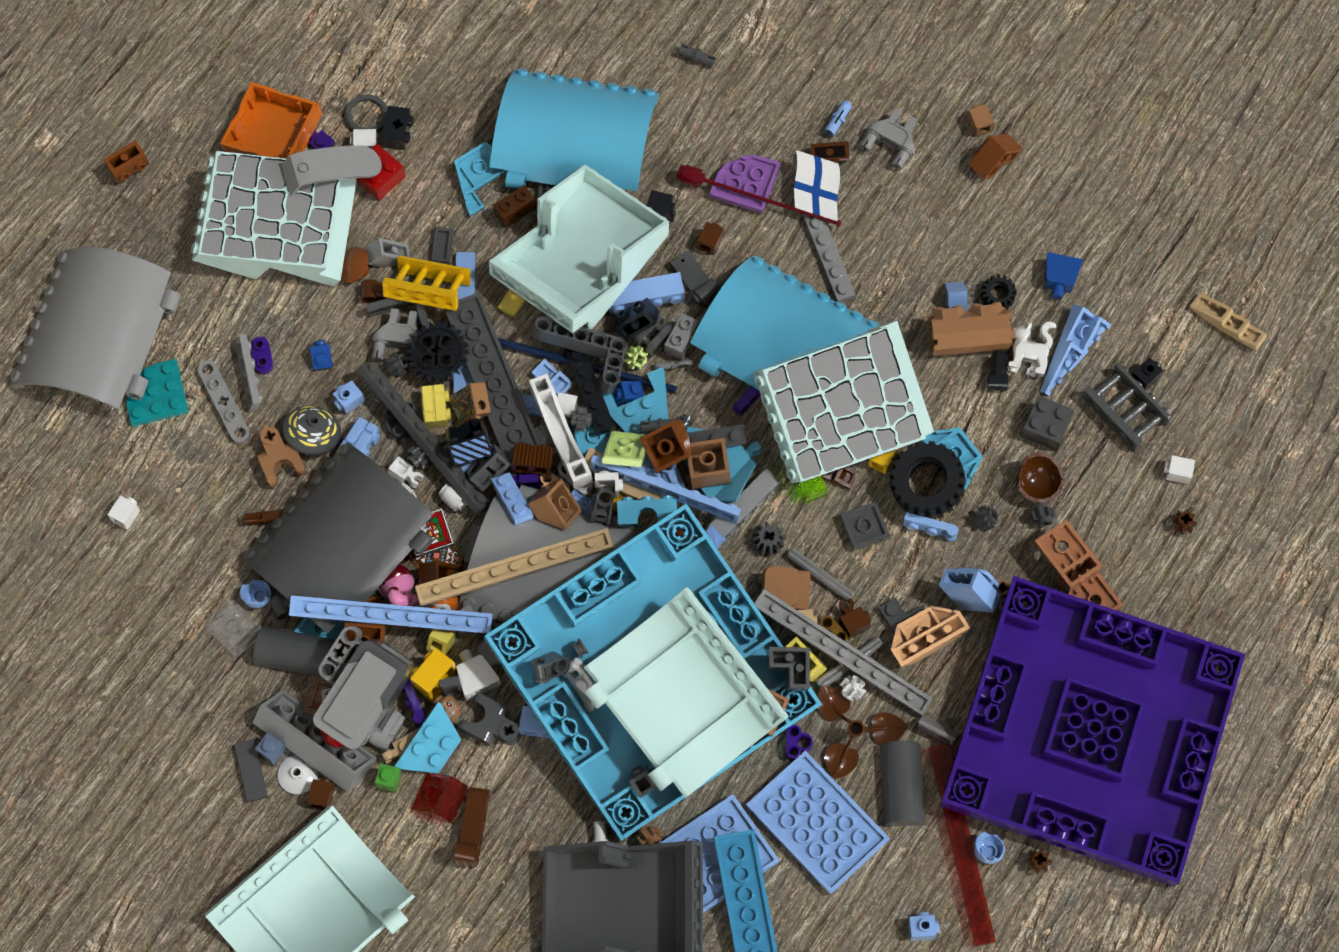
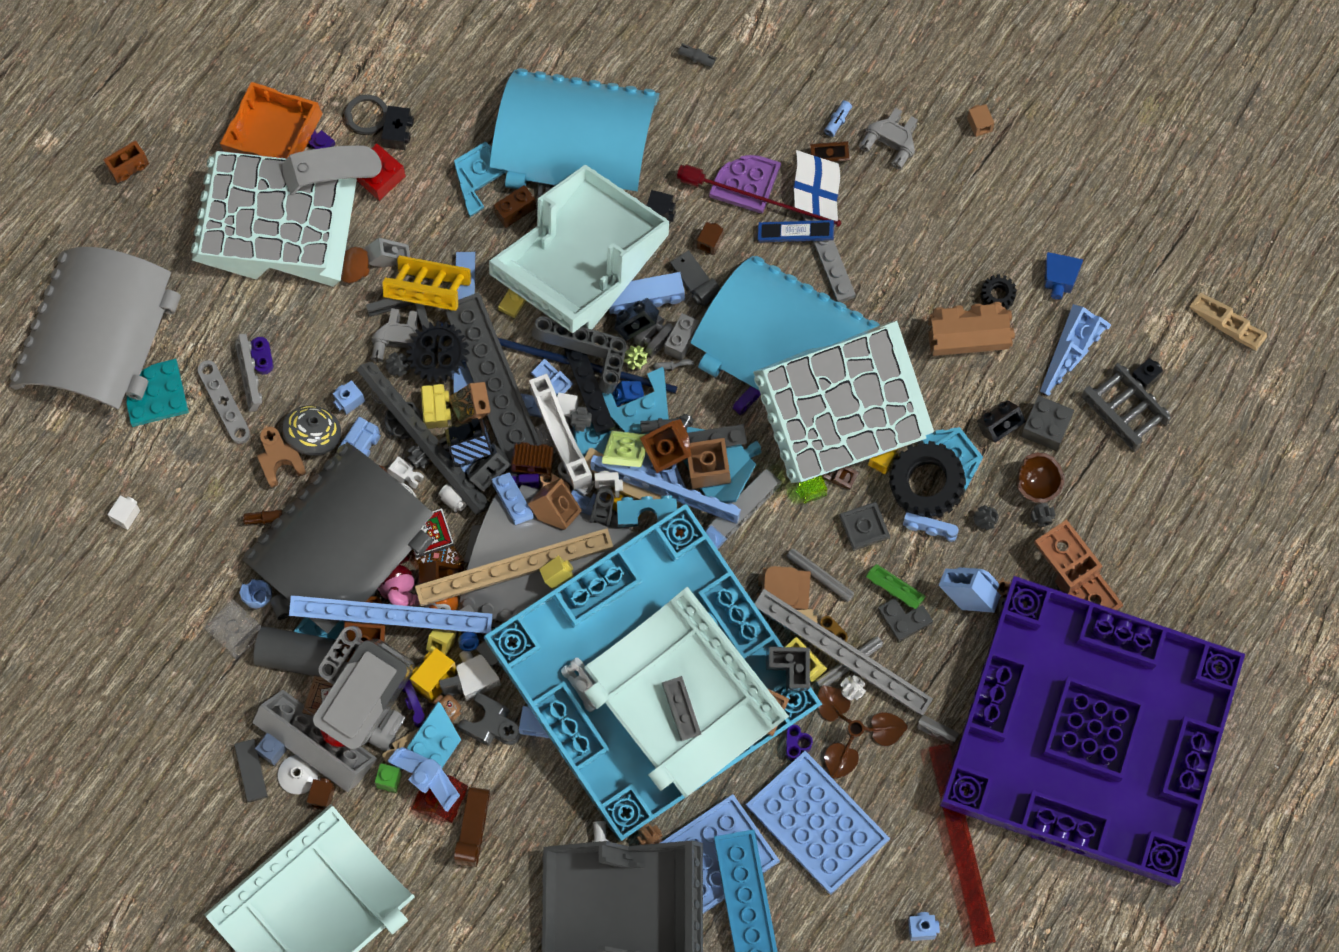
blue bracket [310,340,333,370] -> none
white brick [350,129,378,148] -> none
reddish brown piece [361,279,387,304] -> none
dark grey tile [431,227,454,265] -> none
dark grey piece [531,651,571,684] -> none
dark grey bush [571,638,589,658] -> none
dark grey brick [629,765,657,798] -> none
dark grey gear [752,522,786,556] -> none
reddish brown brick [839,598,872,639] -> none
dark grey brick [880,741,925,827] -> none
light nougat wedge [891,606,970,667] -> none
light blue slope [944,282,968,311] -> none
dark orange brick [969,134,1023,180] -> none
light blue hair [973,832,1005,864] -> none
black piece [987,352,1009,391] -> none
white animal [1007,321,1056,378] -> none
reddish brown gear [1026,848,1052,875] -> none
white brick [1164,455,1195,485] -> none
reddish brown gear [1172,509,1198,535] -> none
none -> light blue plate [388,747,460,812]
none -> blue tile [458,632,479,651]
none -> light yellow brick [539,555,574,590]
none -> dark grey plate [662,676,702,741]
none -> tile [758,220,834,242]
none -> bright green plate [866,564,926,609]
none -> black brick [977,400,1026,443]

